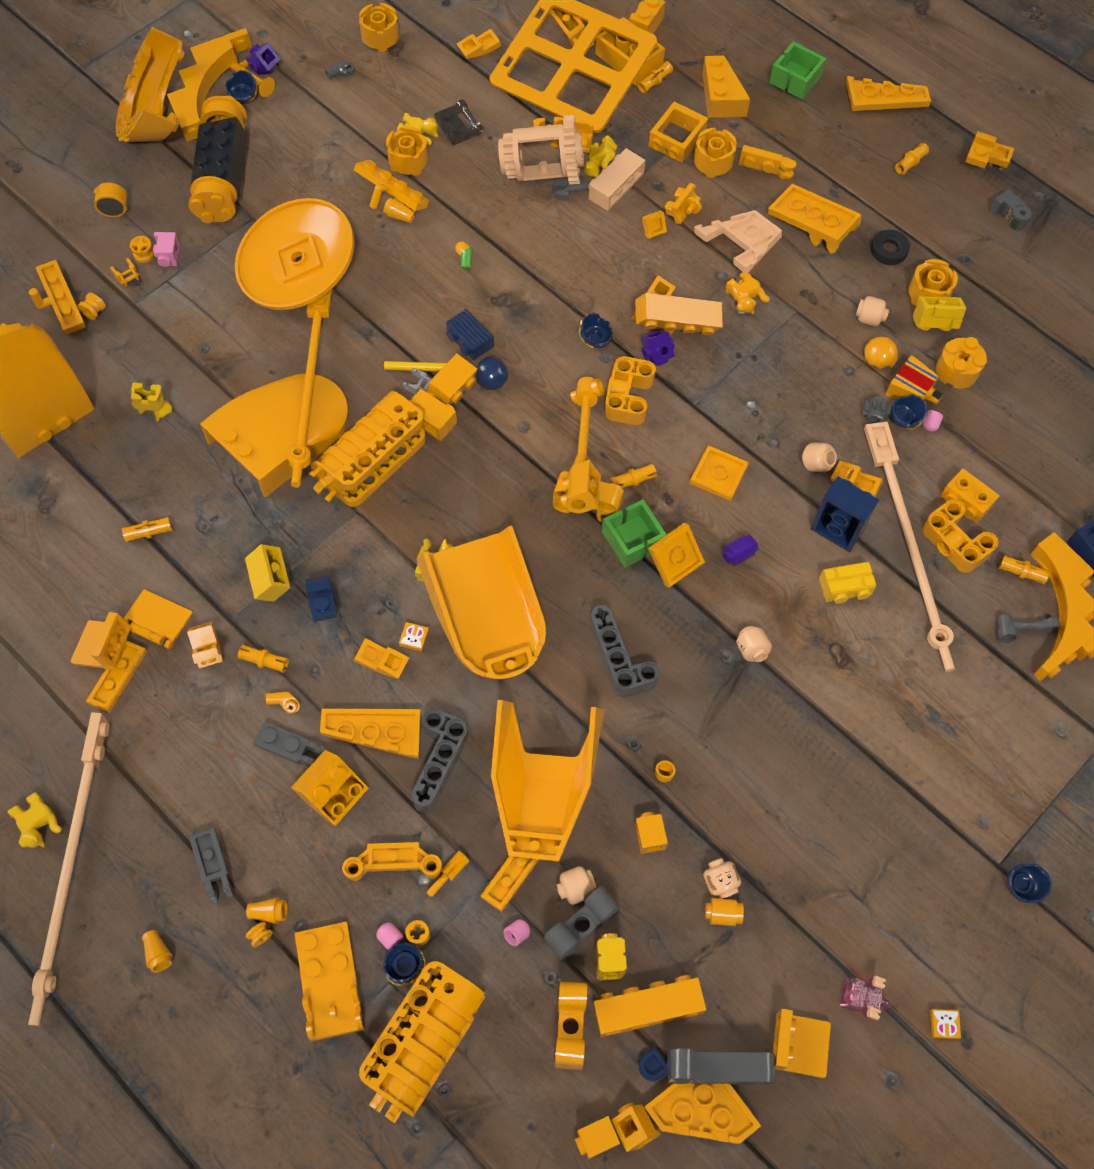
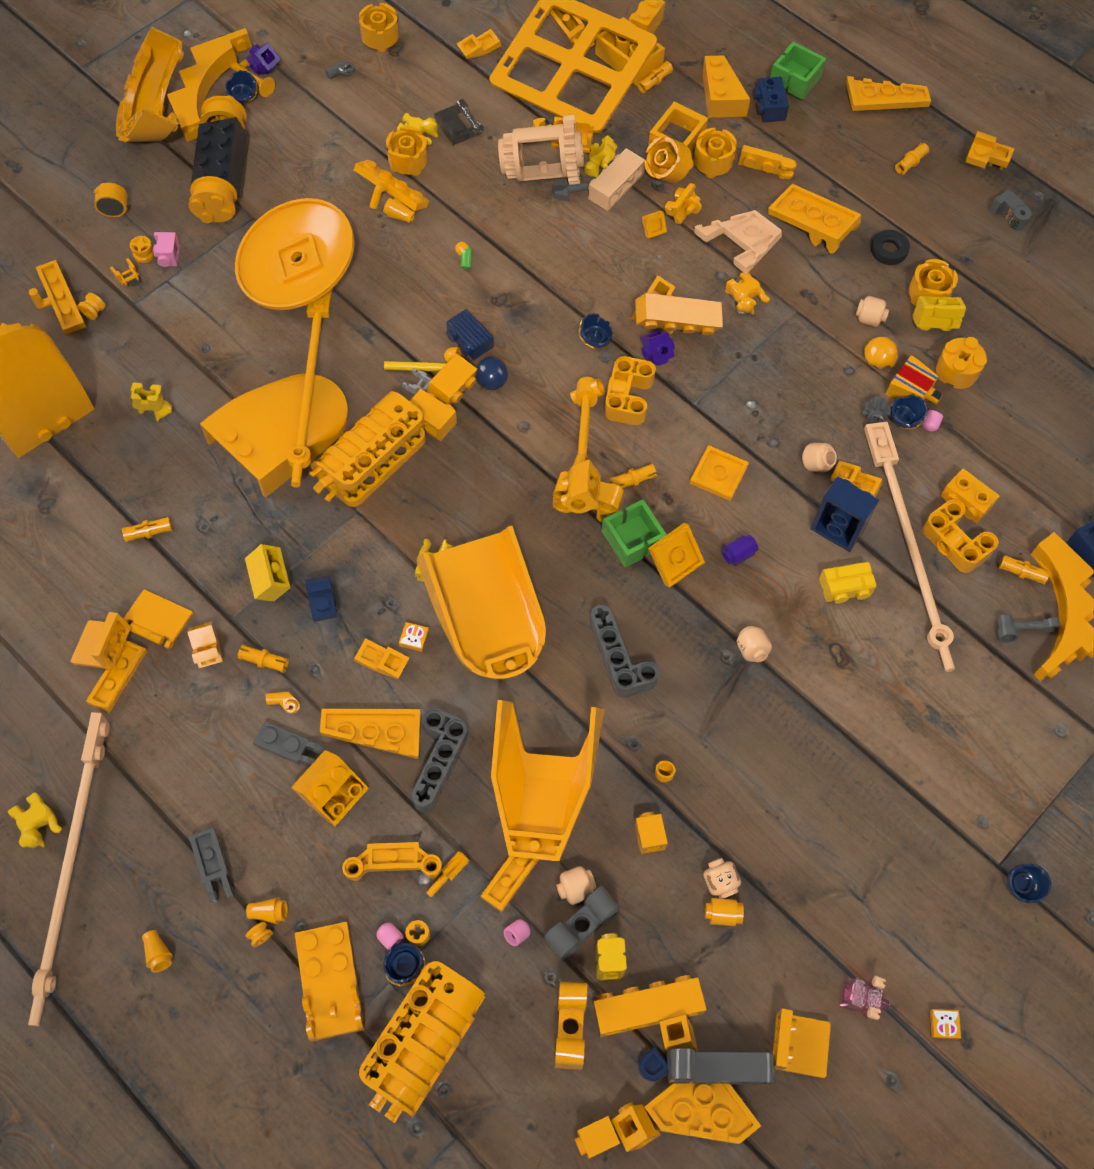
none -> light orange hinge [444,347,461,363]
none -> light orange brick [644,137,694,184]
none -> light orange brick [659,1014,698,1052]
none -> dark blue brick [753,77,789,122]

